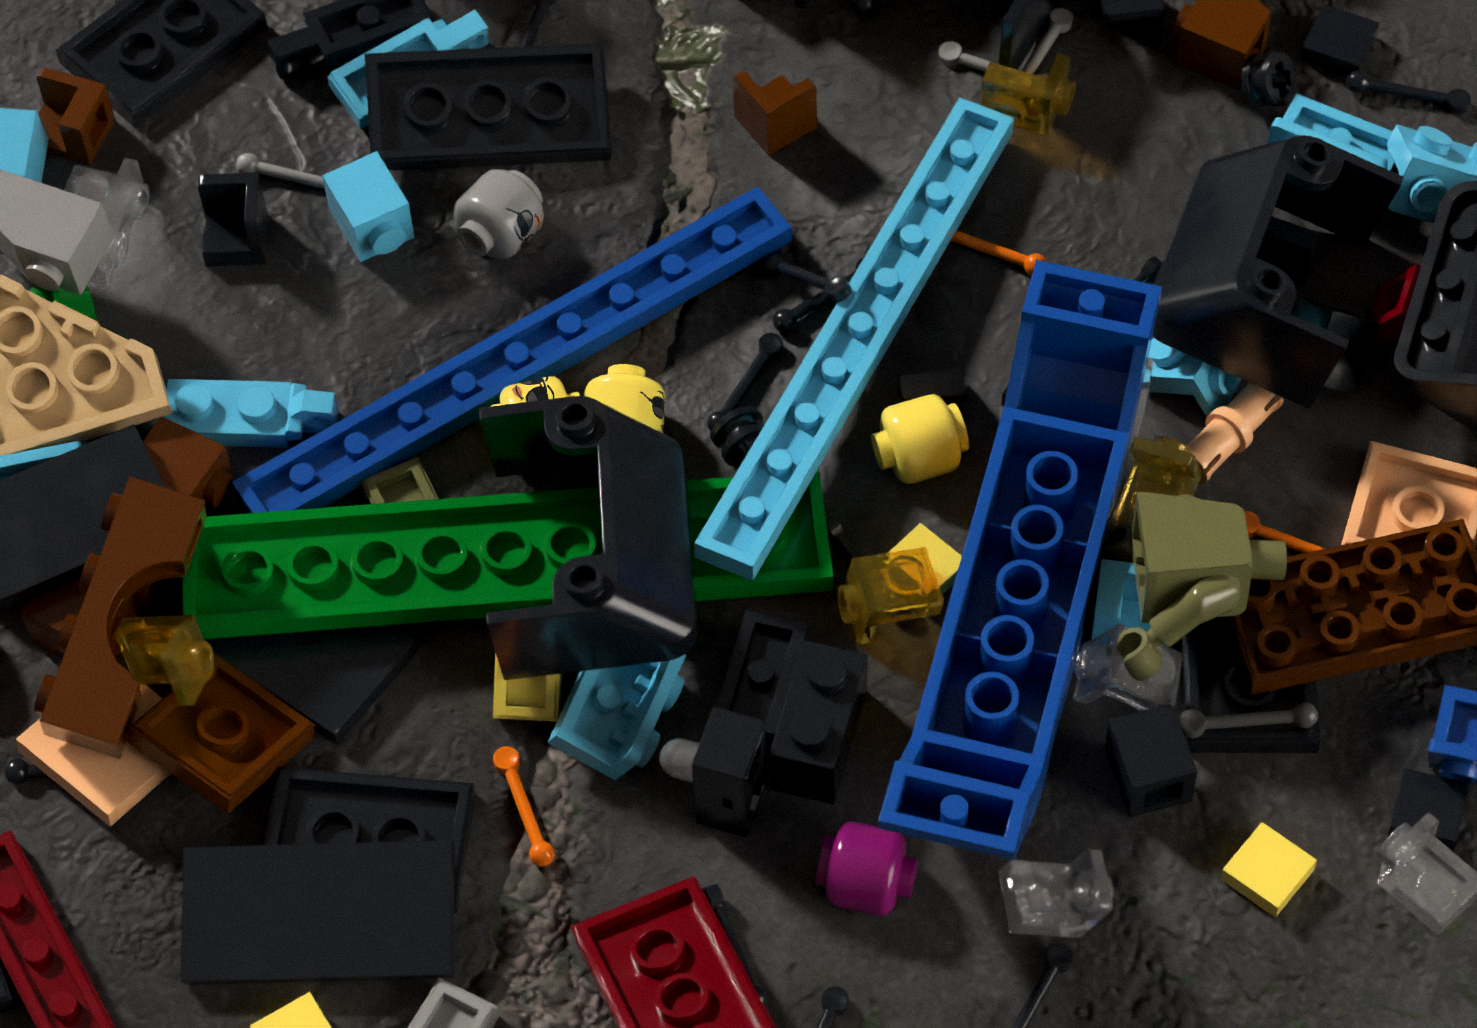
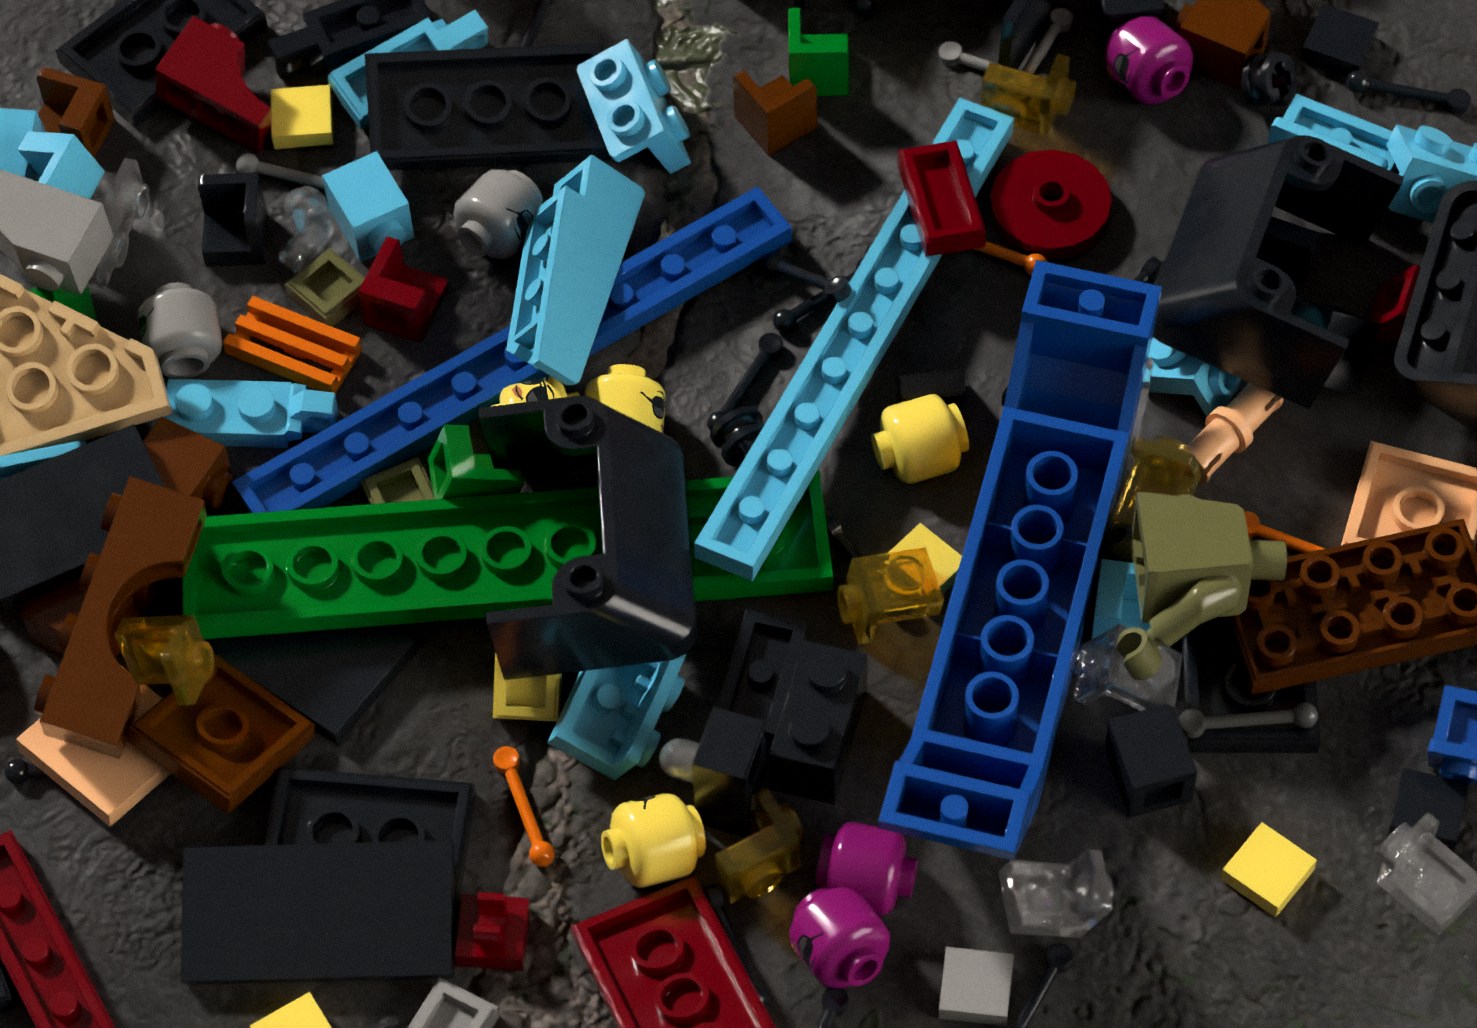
none -> medium azure panel [17,131,105,199]
none -> light grey head [137,282,222,379]
none -> dark red arch [155,16,271,153]
none -> orange tile [223,295,363,394]
none -> light yellow tile [271,85,334,150]
none -> clear arm [278,186,333,273]
none -> olive tile [285,248,365,327]
none -> dark red panel [358,236,448,343]
none -> green panel [428,424,524,499]
none -> dark red tile [454,892,531,971]
none -> medium azure wedge [506,154,645,385]
none -> medium azure bracket [577,39,691,174]
none -> light yellow head [601,793,706,888]
none -> clear yellow bracket [715,788,805,904]
none -> green panel [788,8,849,96]
none -> magenta head [789,887,890,989]
none -> dark red tile [897,140,986,257]
none -> light grey tile [938,947,1014,1026]
none -> dark red plate [990,149,1112,261]
none -> magenta head [1105,16,1193,105]

